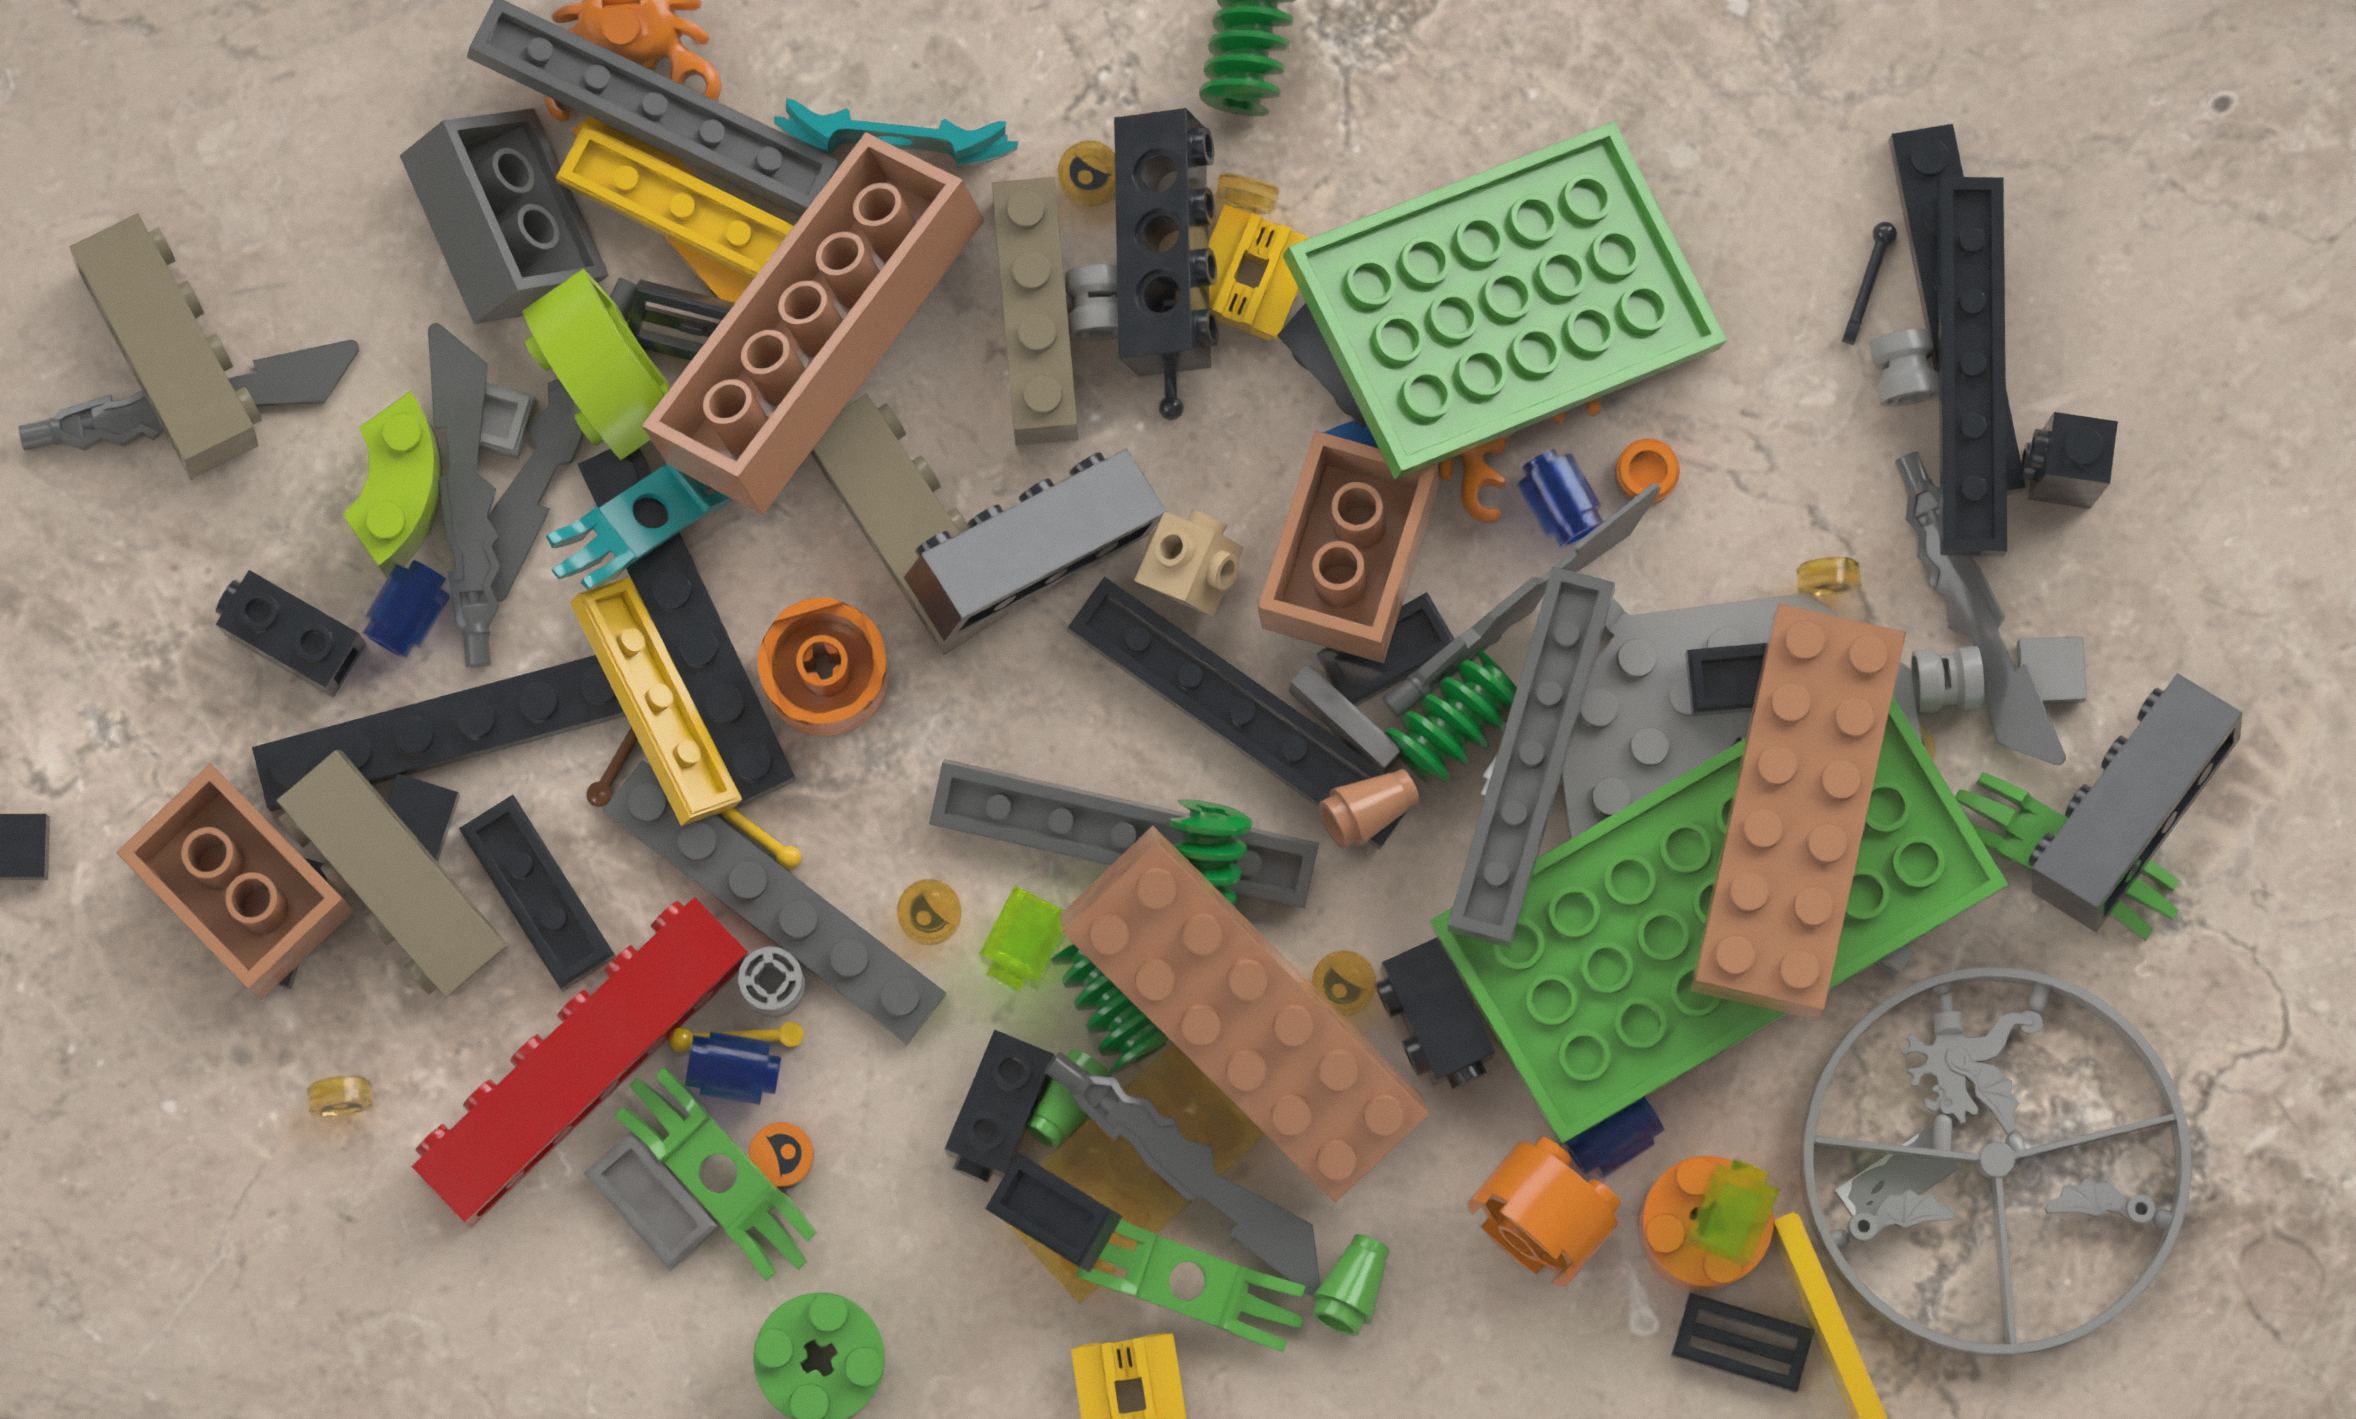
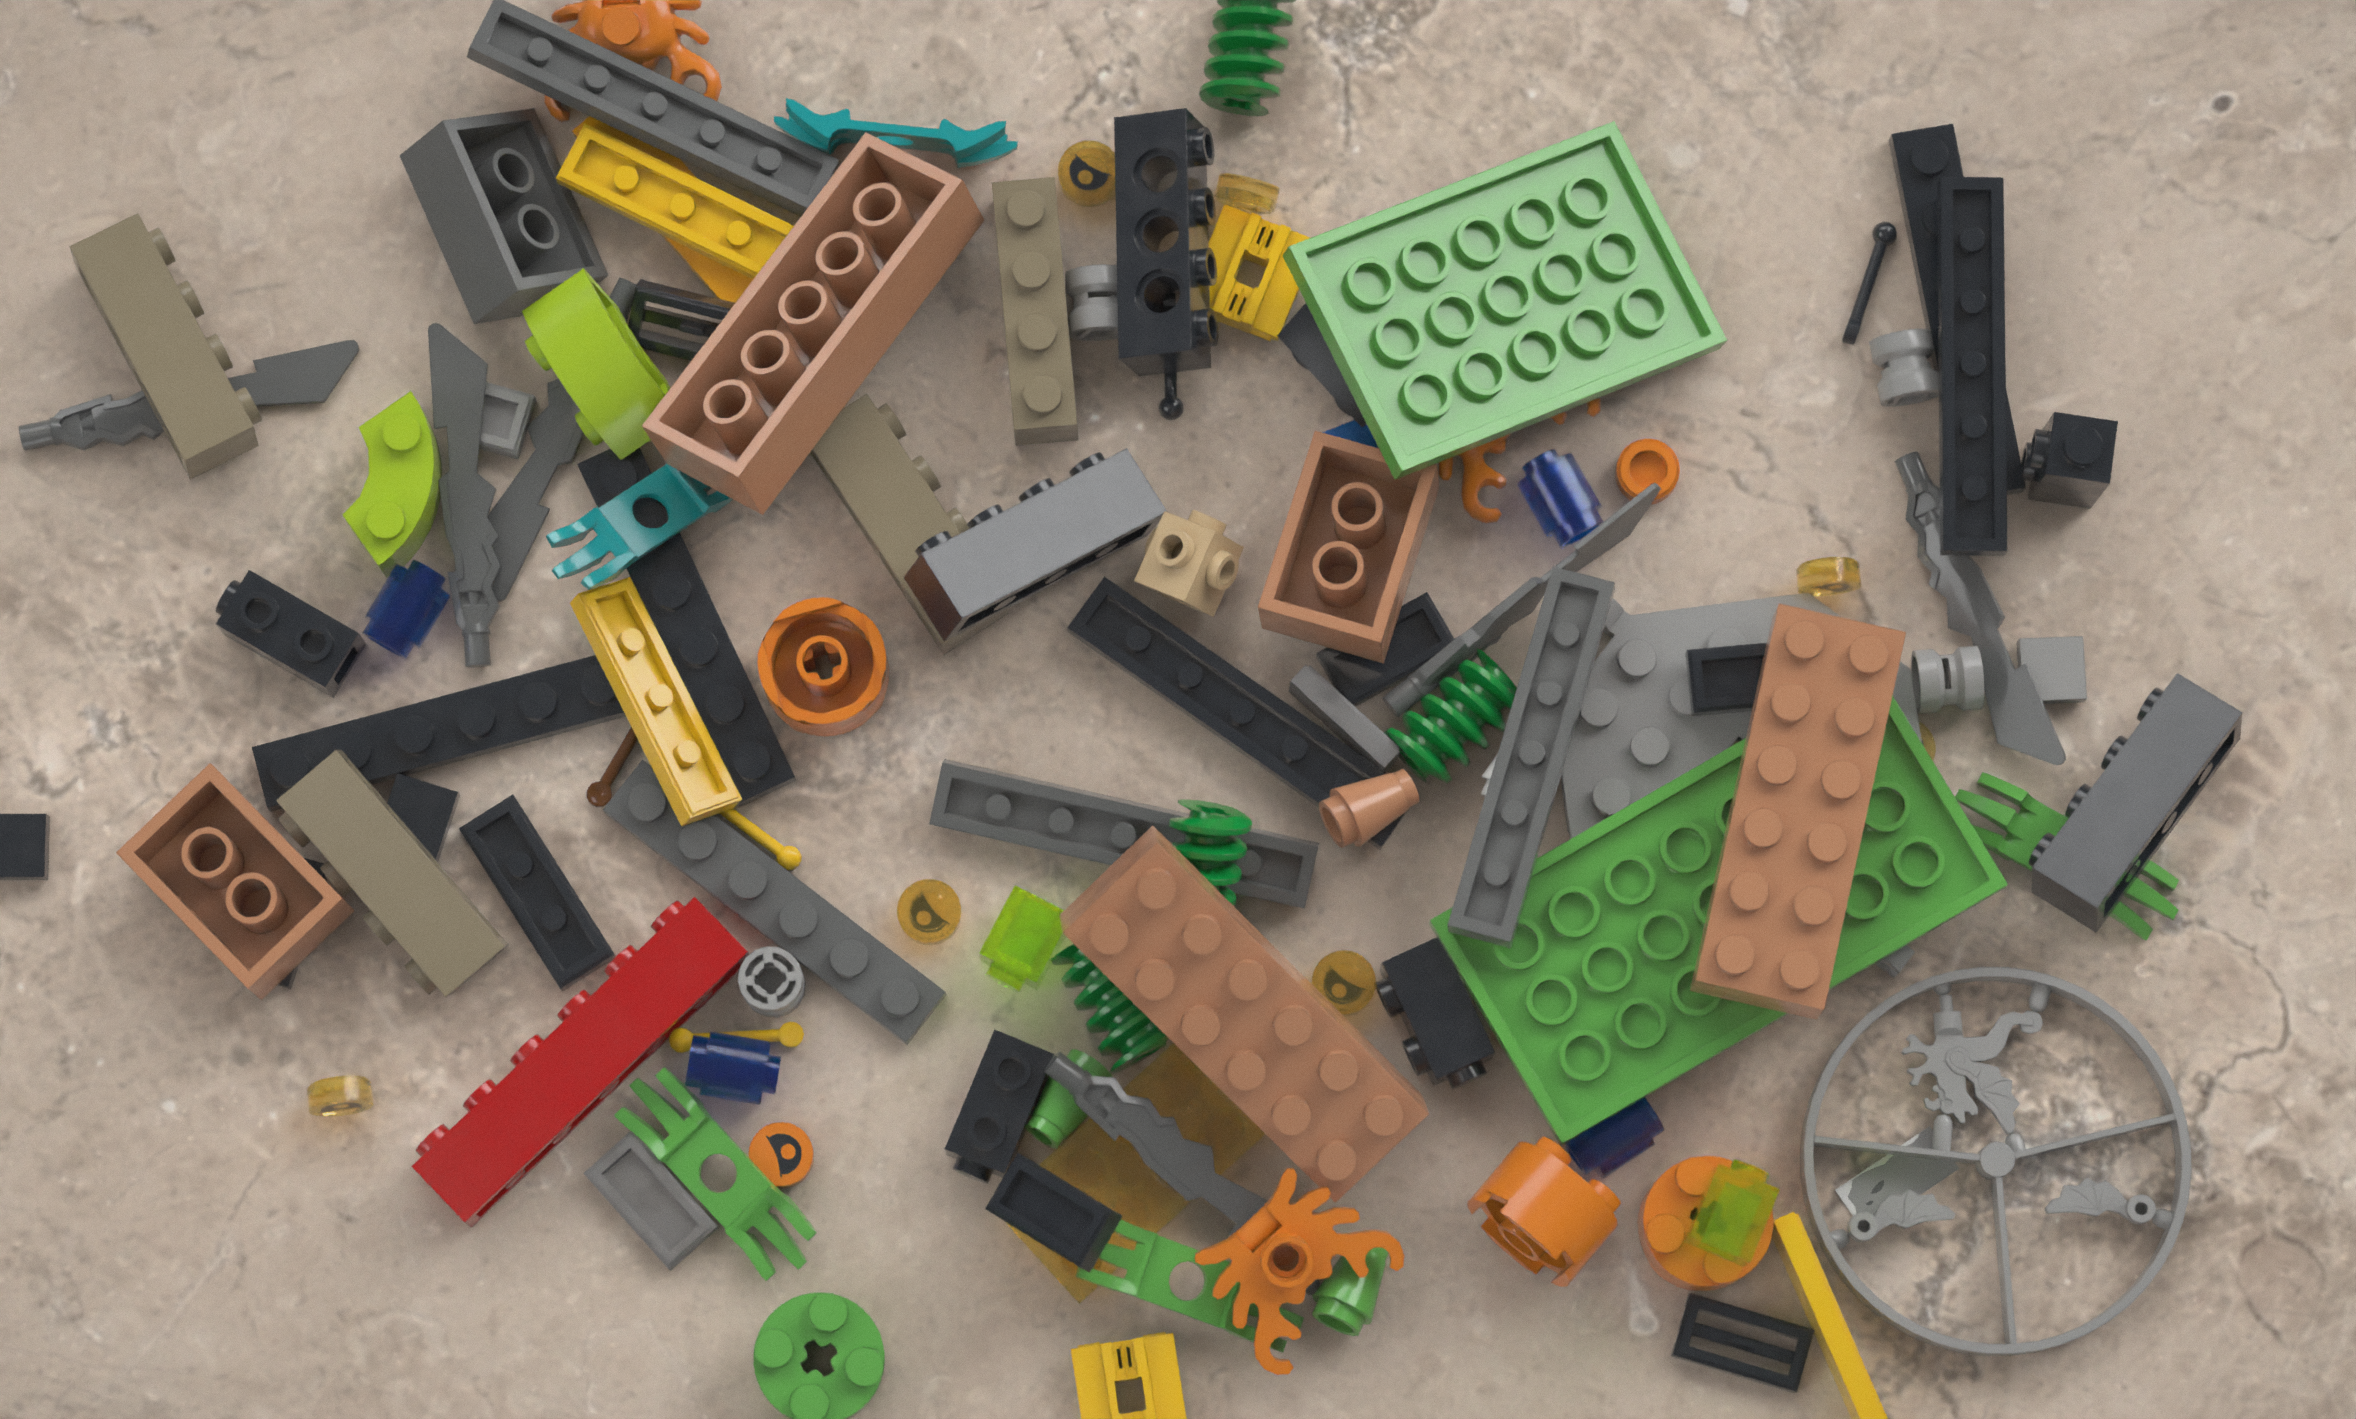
none -> orange animal [1195,1168,1405,1375]

